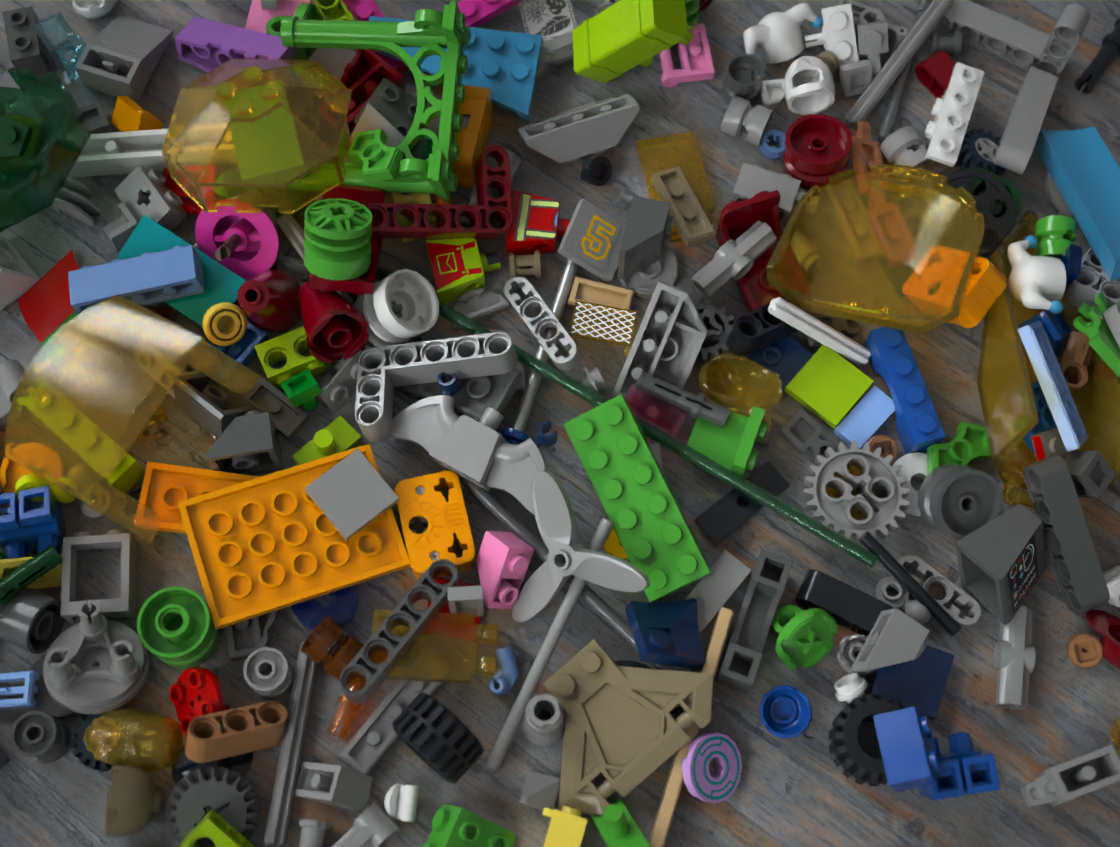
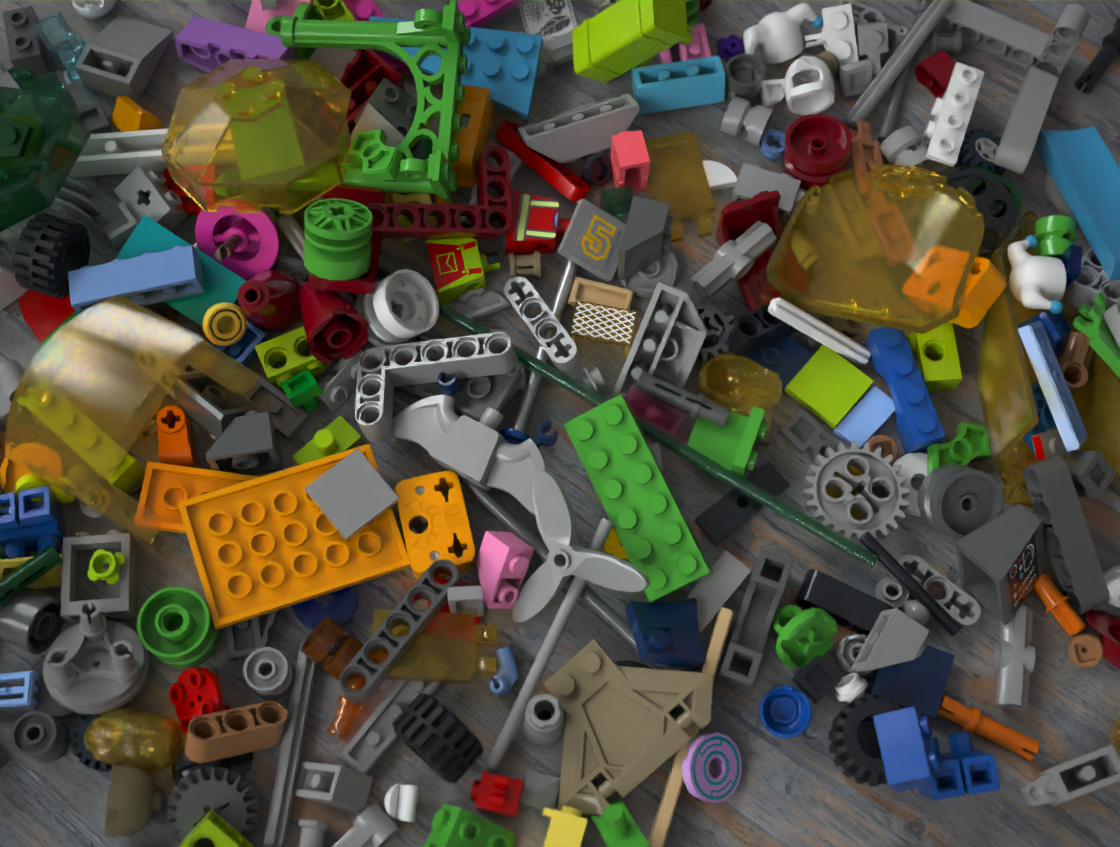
dark tan tile [652,165,716,248] -> none
none -> black tyre [13,213,90,299]
none -> lime plate [87,549,126,585]
none -> orange piece [156,406,197,467]
none -> red brick [470,772,524,819]
none -> red beam [495,120,590,203]
none -> clear green plate [600,186,633,216]
none -> coral piece [610,130,650,197]
none -> medium azure brick [632,56,725,115]
none -> white tile [701,160,737,192]
none -> dark purple plant [717,35,746,63]
none -> black tile [792,655,842,704]
none -> lime brick [906,321,962,392]
none -> orange pin [937,695,1040,761]
none -> orange axle [1032,573,1085,636]

